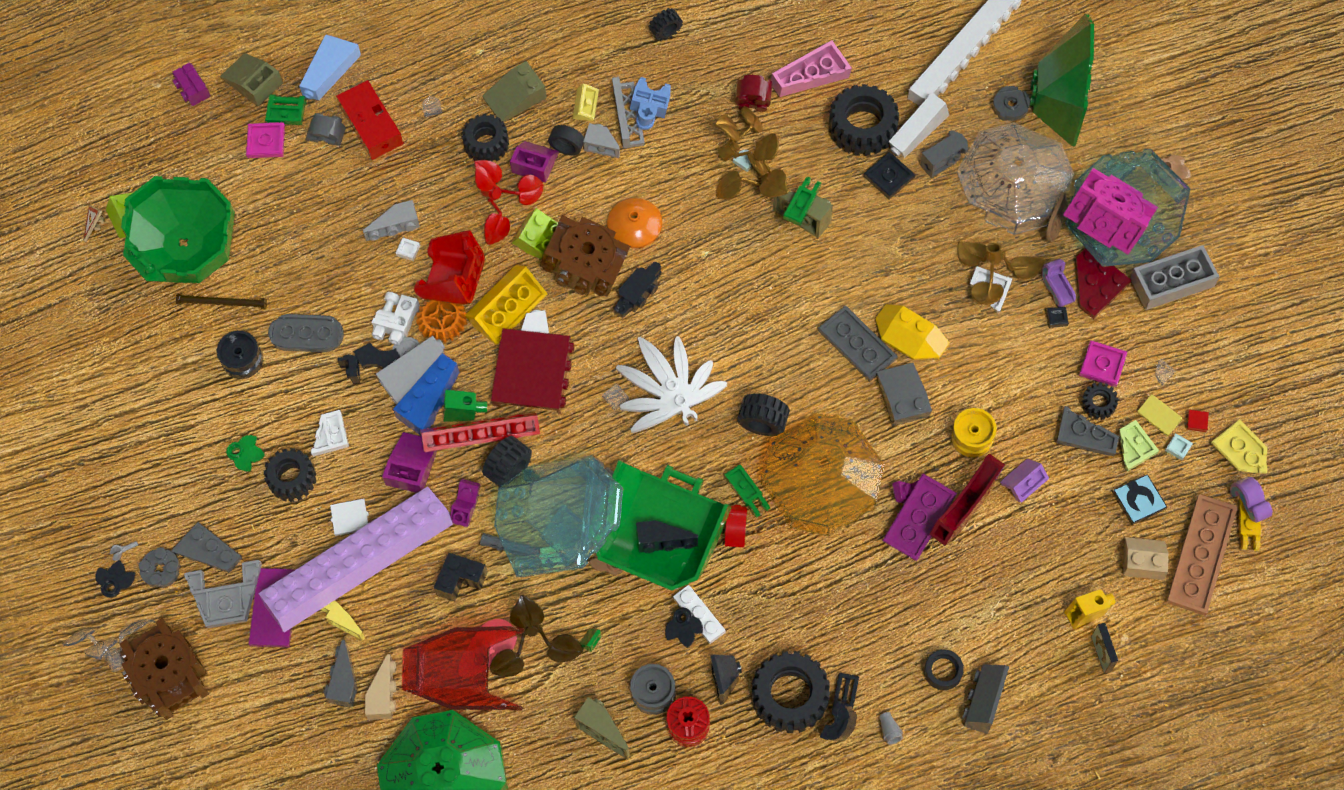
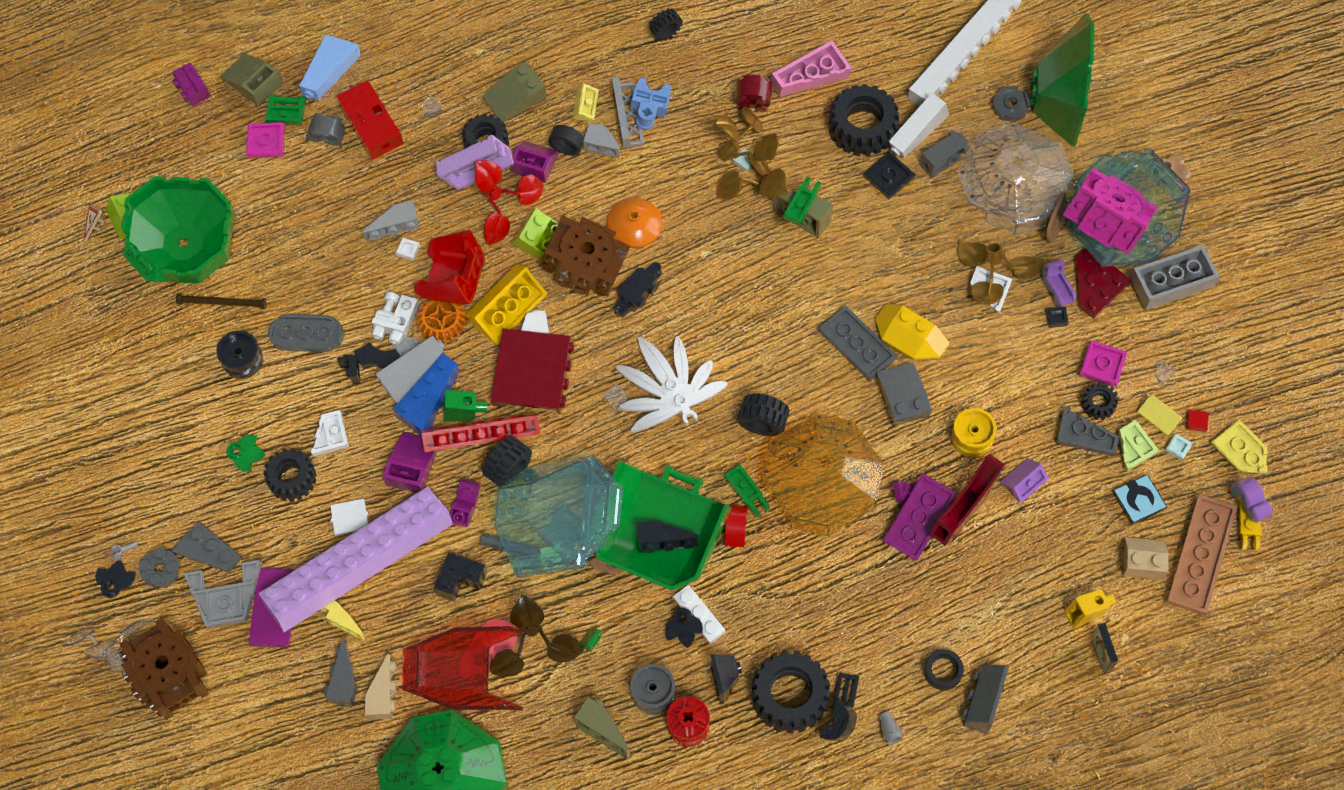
none -> lavender door [436,135,514,190]

